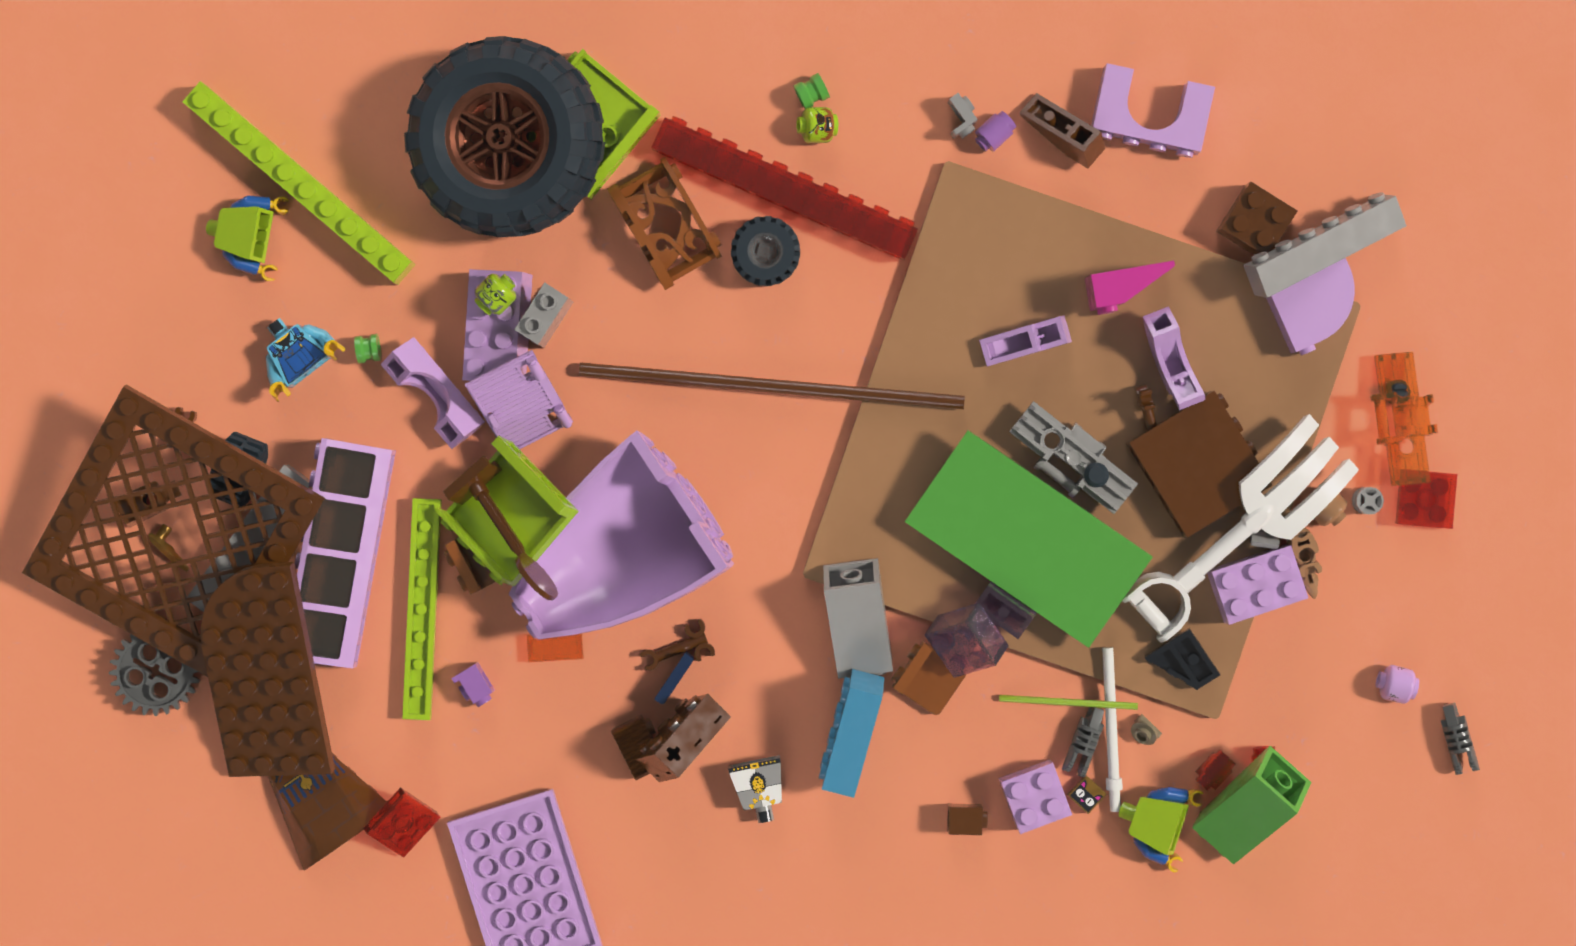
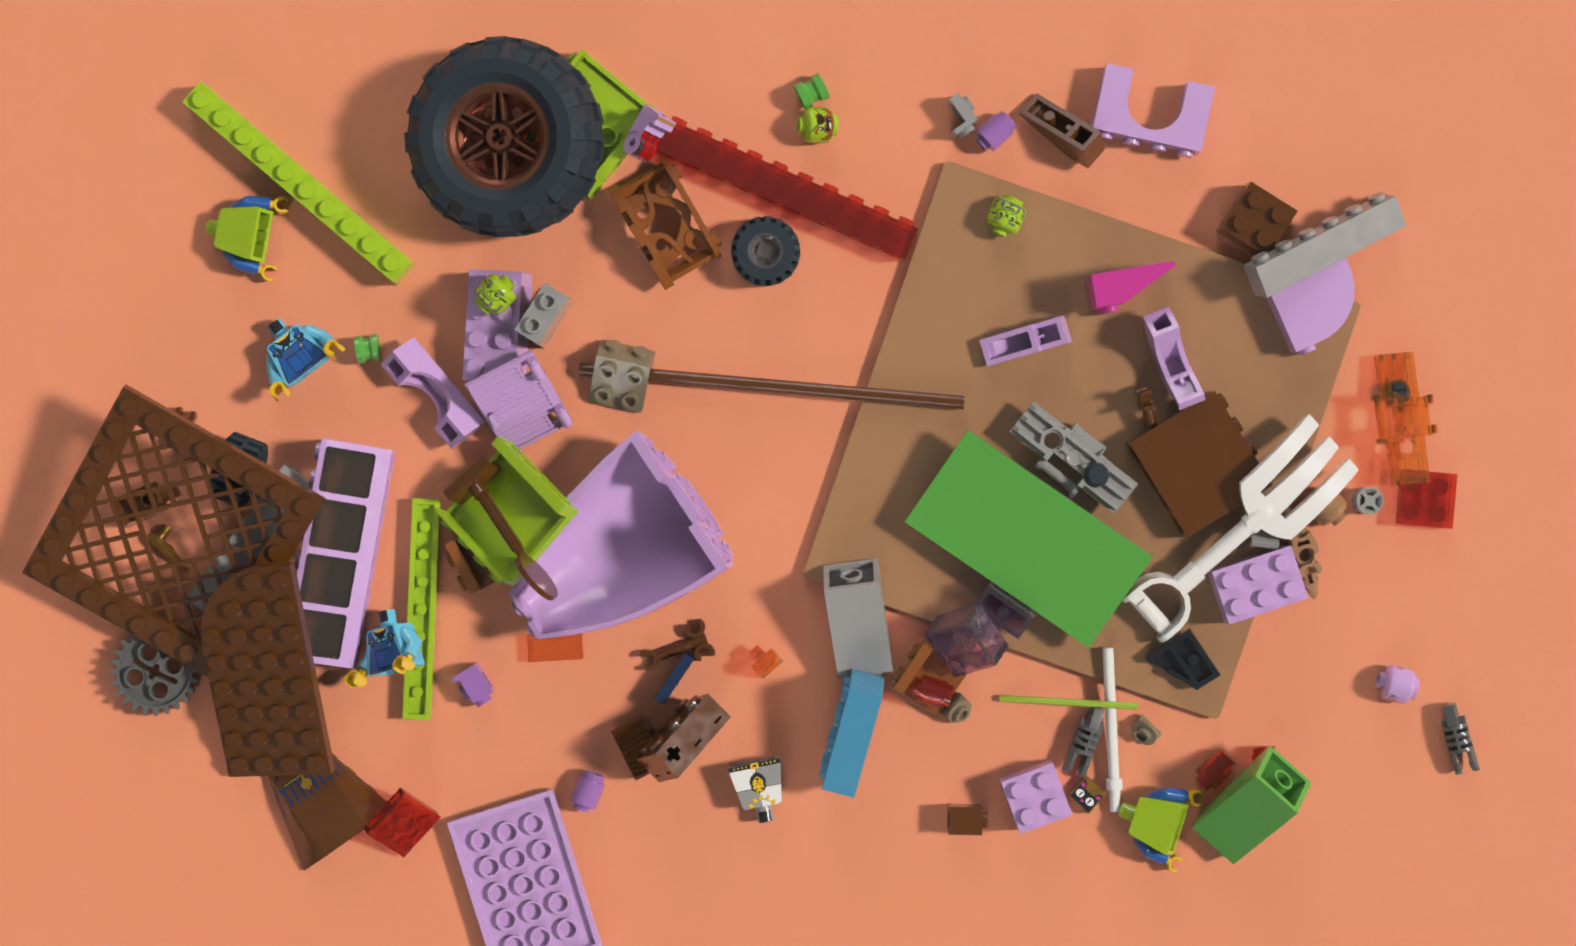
none -> torso [344,609,425,688]
none -> medium lavender brick [570,769,605,813]
none -> dark tan bracket [589,339,656,413]
none -> lavender leg [624,104,677,162]
none -> clear orange tile [750,644,784,679]
none -> clear red brick [912,675,954,708]
none -> dark tan plate [941,692,971,723]
none -> lime head [986,194,1026,238]

